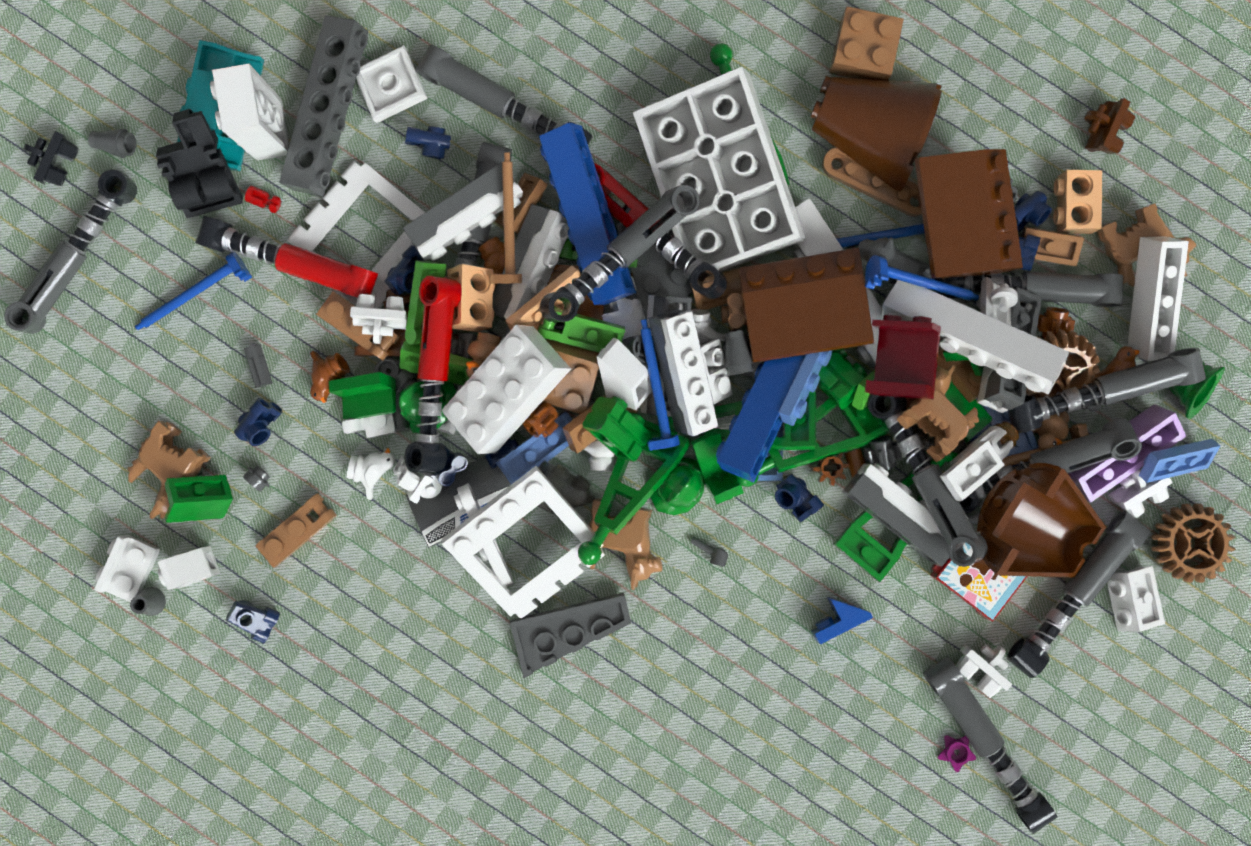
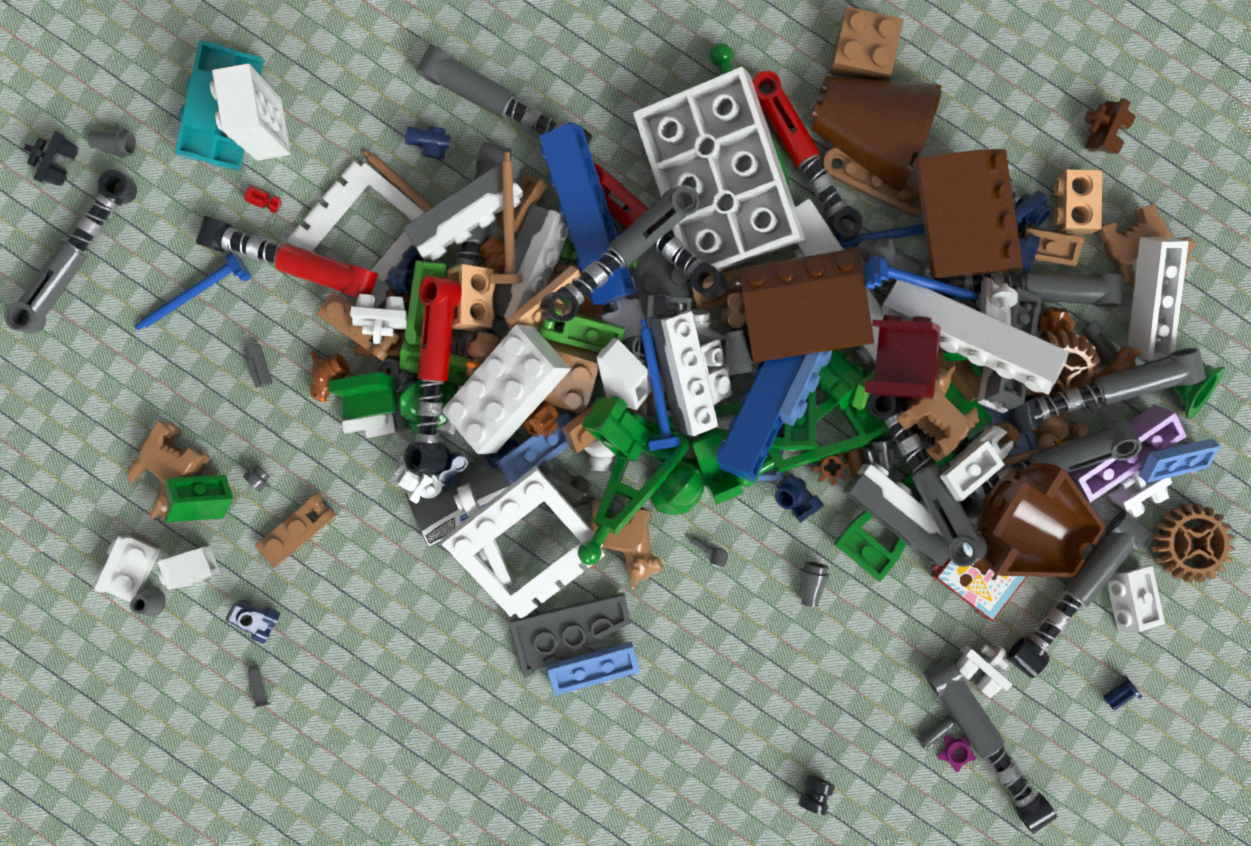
black plate [156,109,243,219] -> none
dark blue plate [234,398,283,446] -> none
dark grey brick [279,15,369,197] -> none
white animal [347,448,395,500] -> none
white plate [356,45,428,123] -> none
blue slope [811,597,873,645] -> none
none -> dark grey piece [248,665,271,708]
none -> medium nougat piece [363,150,434,212]
none -> medium blue plate [547,642,640,696]
none -> piece [752,71,863,242]
none -> black wheel [798,775,835,815]
none -> dark grey cone [801,562,830,607]
none -> dark grey piece [916,716,956,752]
none -> dark grey piece [1081,320,1118,363]
none -> dark blue piece [1103,675,1143,711]

